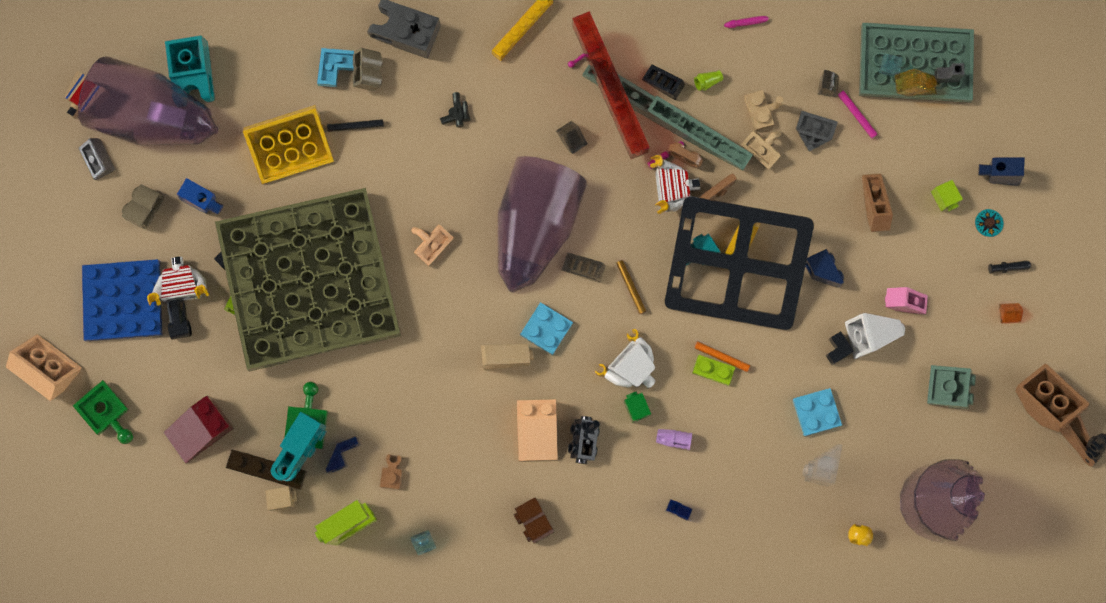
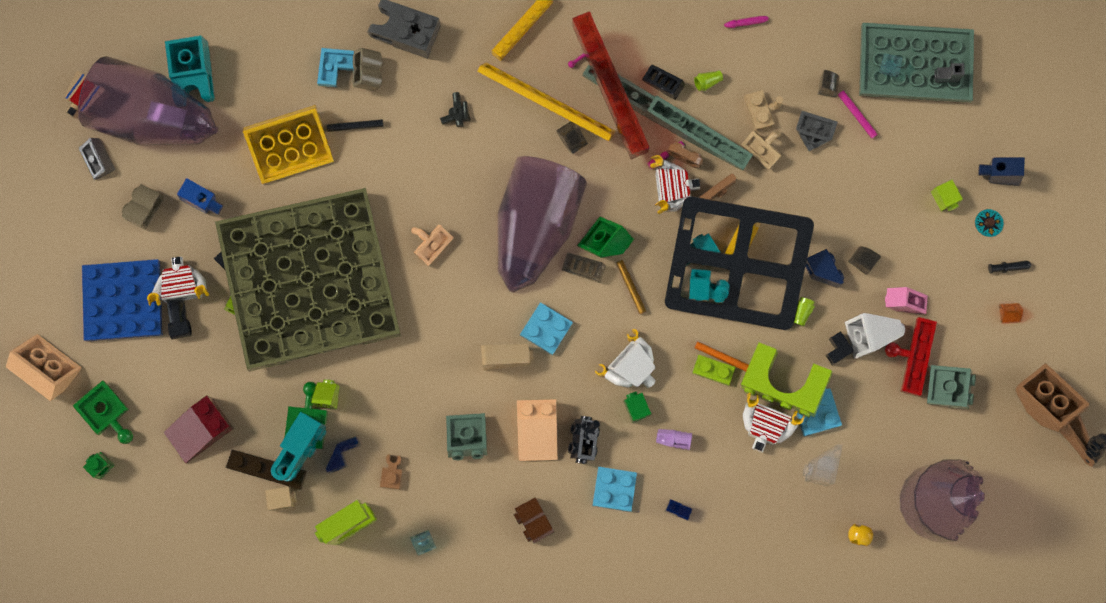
medium nougat slope [862,174,893,232] -> none
clear yellow slope [895,69,937,96] -> none
none -> green brick [83,452,115,480]
none -> lime slope [312,379,340,409]
none -> sand green plate [446,413,487,461]
none -> yellow tile [477,62,616,141]
none -> green slope [577,217,634,258]
none -> medium azure plate [592,467,637,512]
none -> teal brick [689,269,730,302]
none -> lime arch [741,342,832,418]
none -> torso [743,393,805,453]
none -> lime cone [794,297,815,326]
none -> clear smoke brick [848,246,881,275]
none -> red plate [885,317,937,397]

